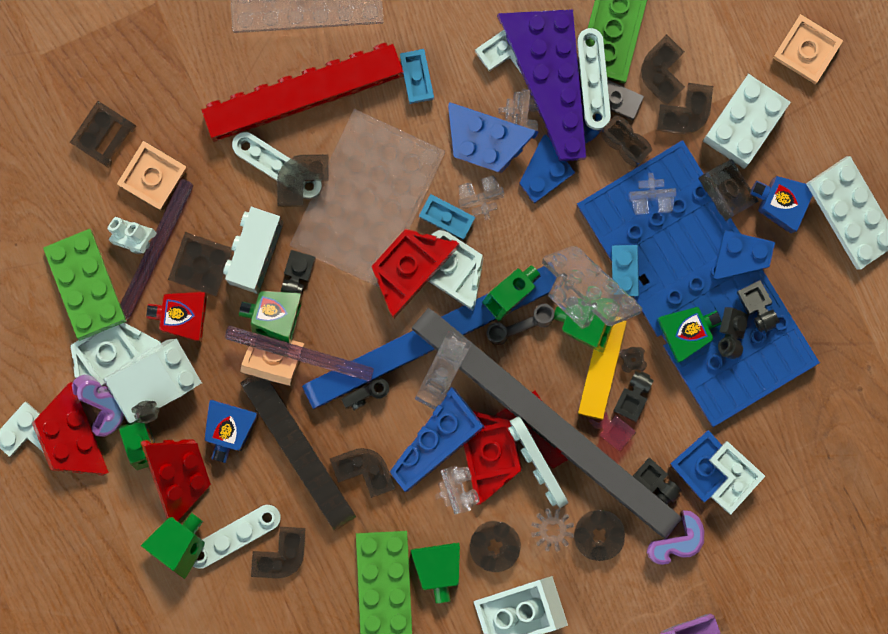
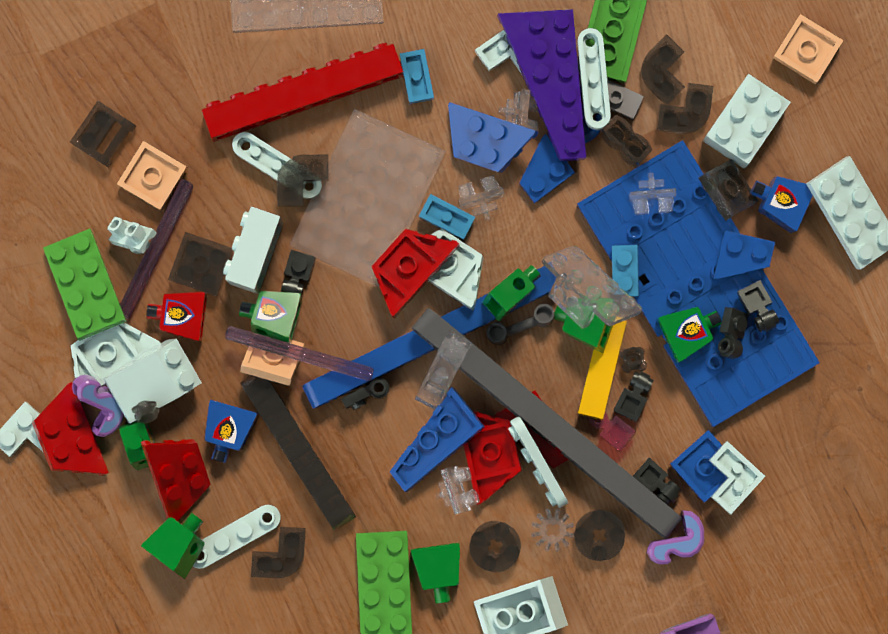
clear smoke plate [330,448,395,498] -> none

